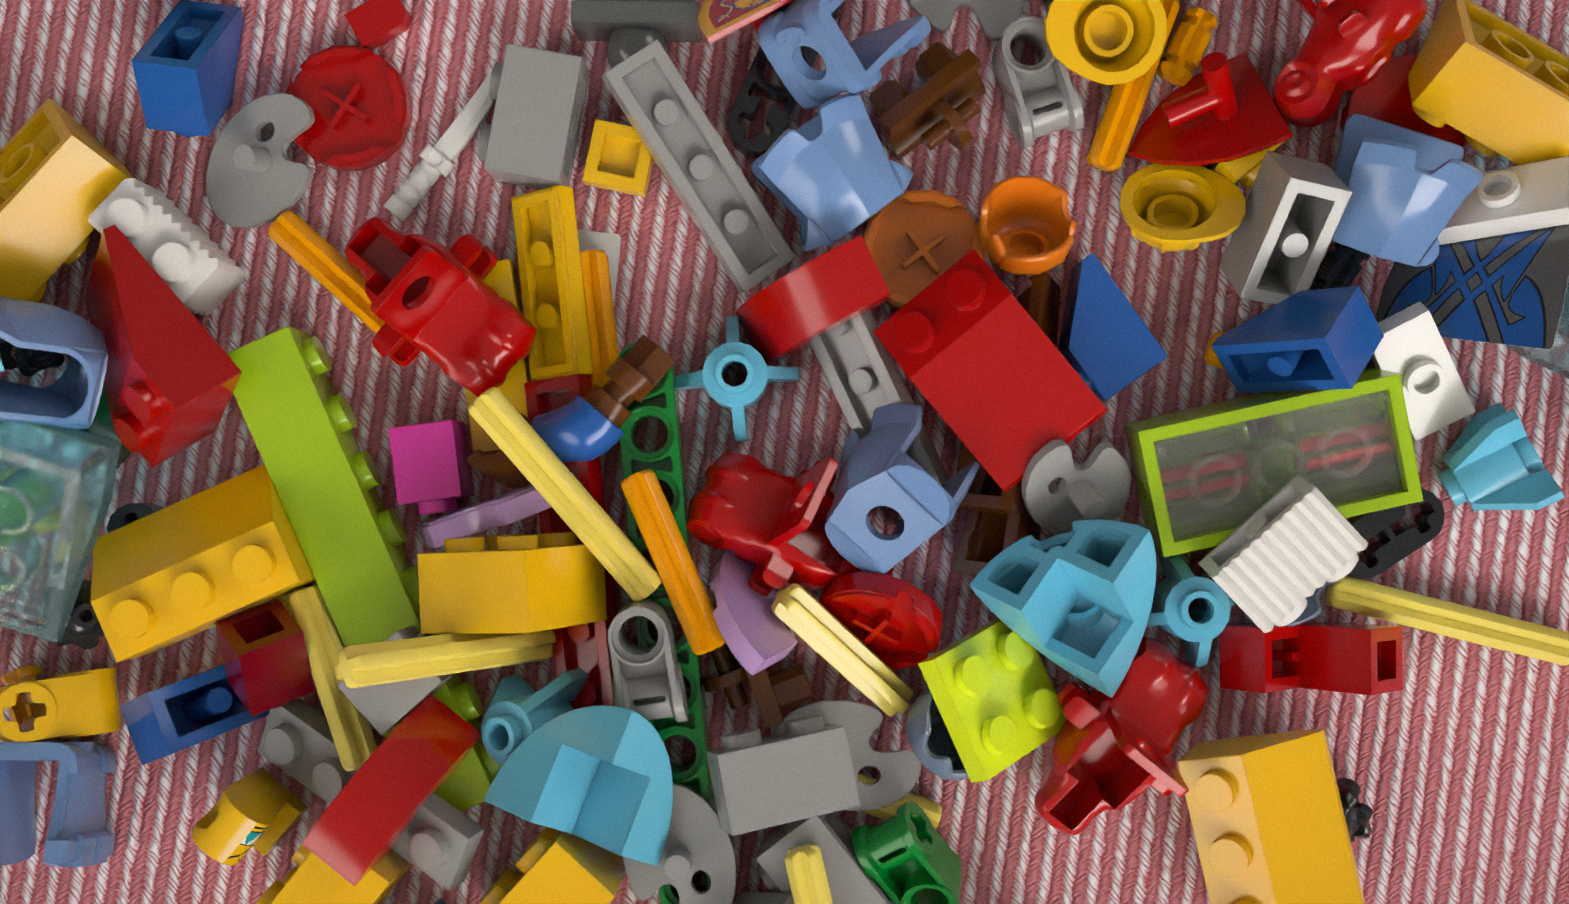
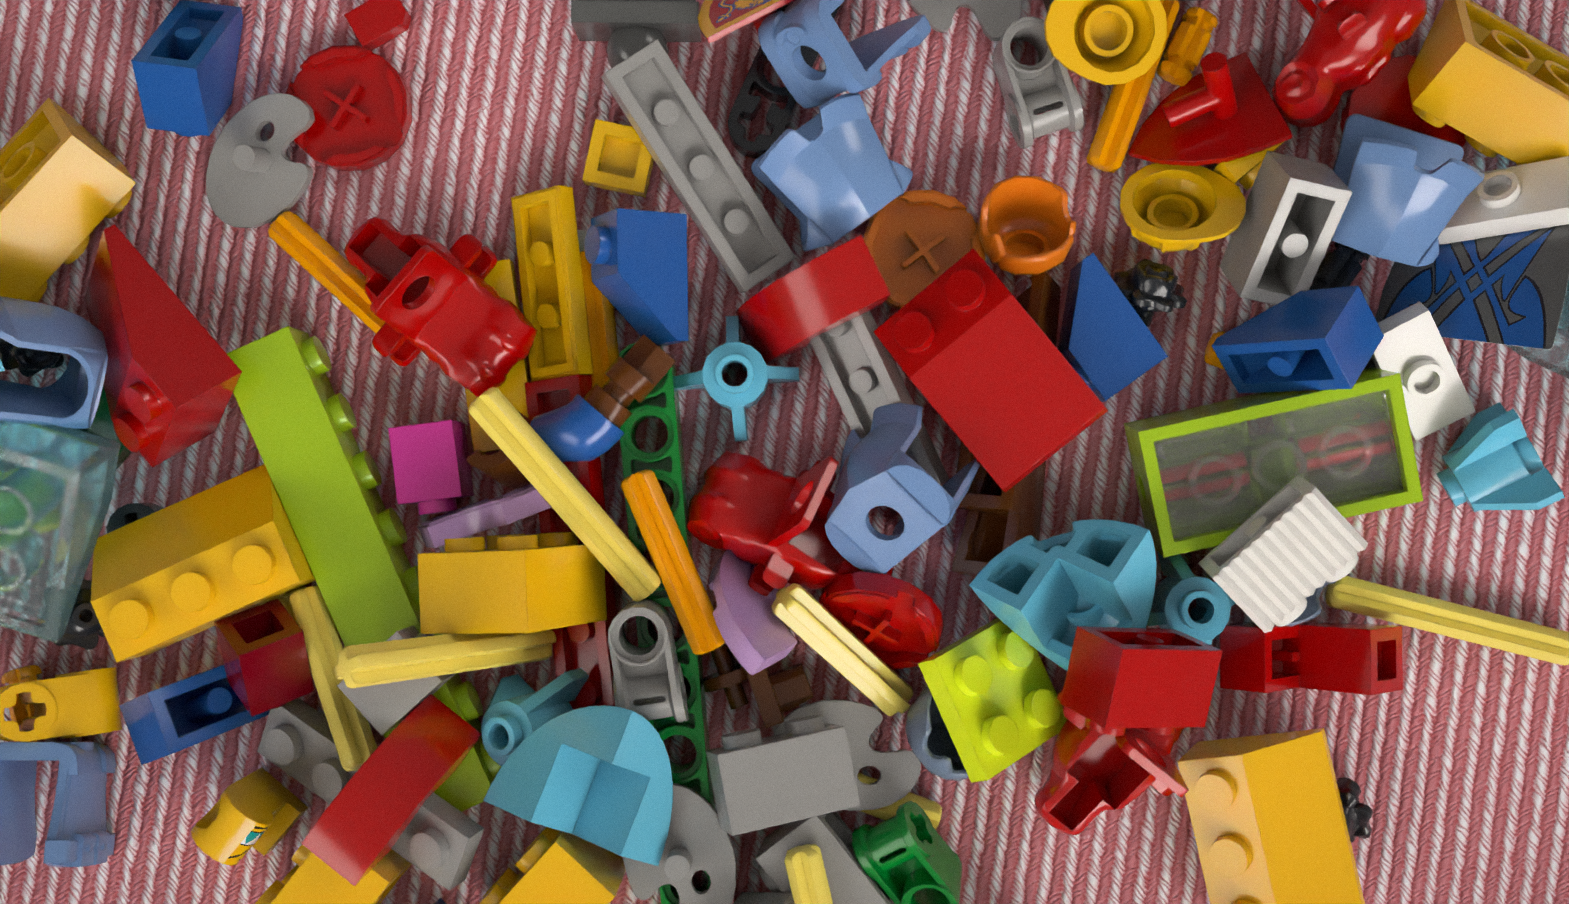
white brick [88,178,245,317] -> none
white piece [383,71,495,222] -> none
light grey brick [478,44,590,189] -> none
reddish brown hips [869,42,986,161] -> none
light grey piece [1021,439,1131,535] -> none
black beam [1346,488,1444,578] -> none
none -> blue slope [584,208,689,347]
none -> red brick [1060,626,1223,736]
none -> black plant [1113,259,1187,327]

